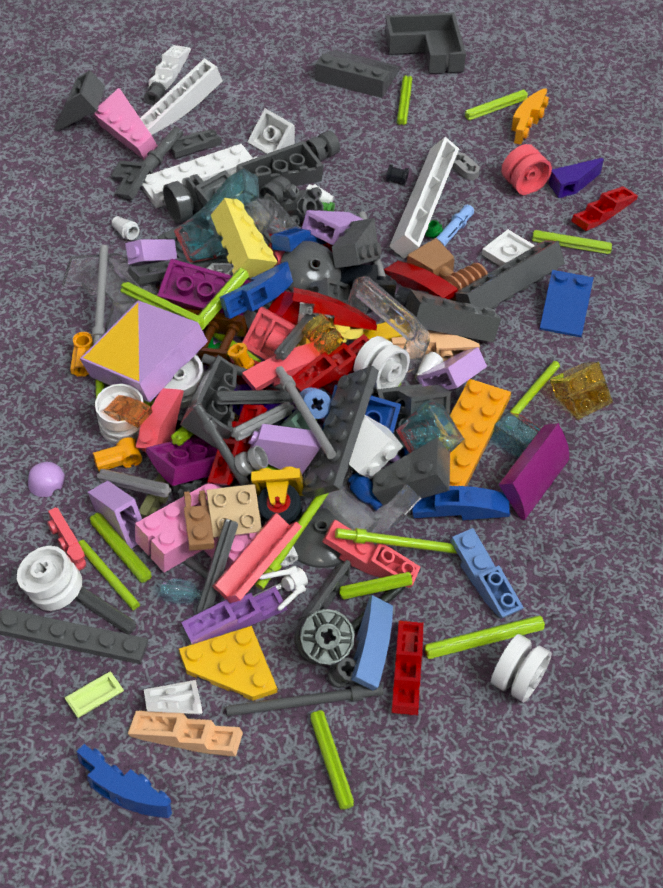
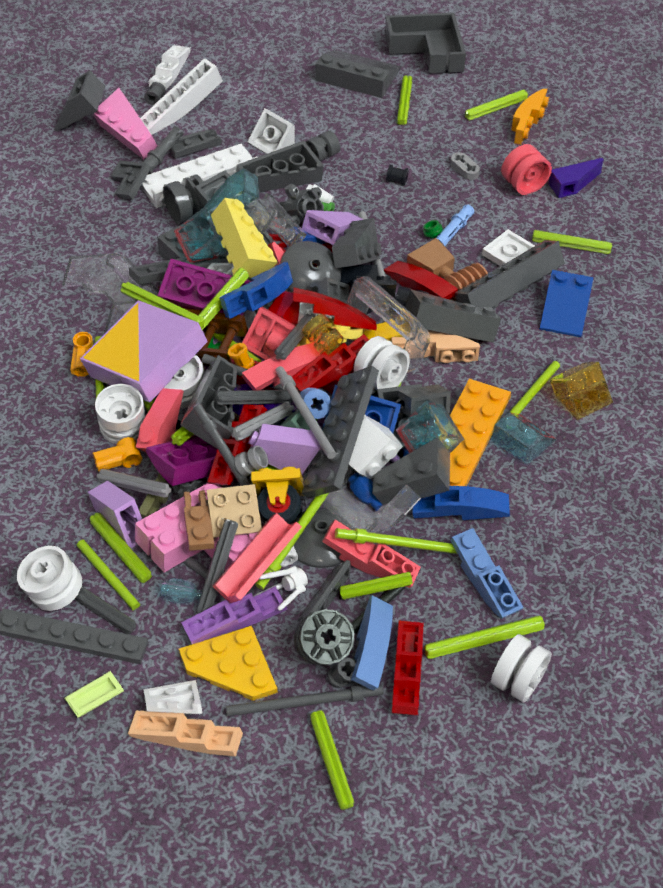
lavender hair [28,461,65,497] -> none
coral hinge [47,507,86,571] -> none
blue slope [76,744,172,818] -> none
light grey bar [92,245,108,345] -> none
clear orange slope [103,395,153,428] -> none
white cone [112,216,139,240] -> none
lavender slope [125,239,177,266] -> none
dark grey wheel [256,176,291,210] -> none
blue slope [271,228,311,252] -> none
white brick [389,137,459,259] -> none
white cone [415,352,443,382] -> none
lavender slope [417,347,487,390] -> none
magenta slope [499,423,569,520] -> none
red slope [571,186,638,231] -> none

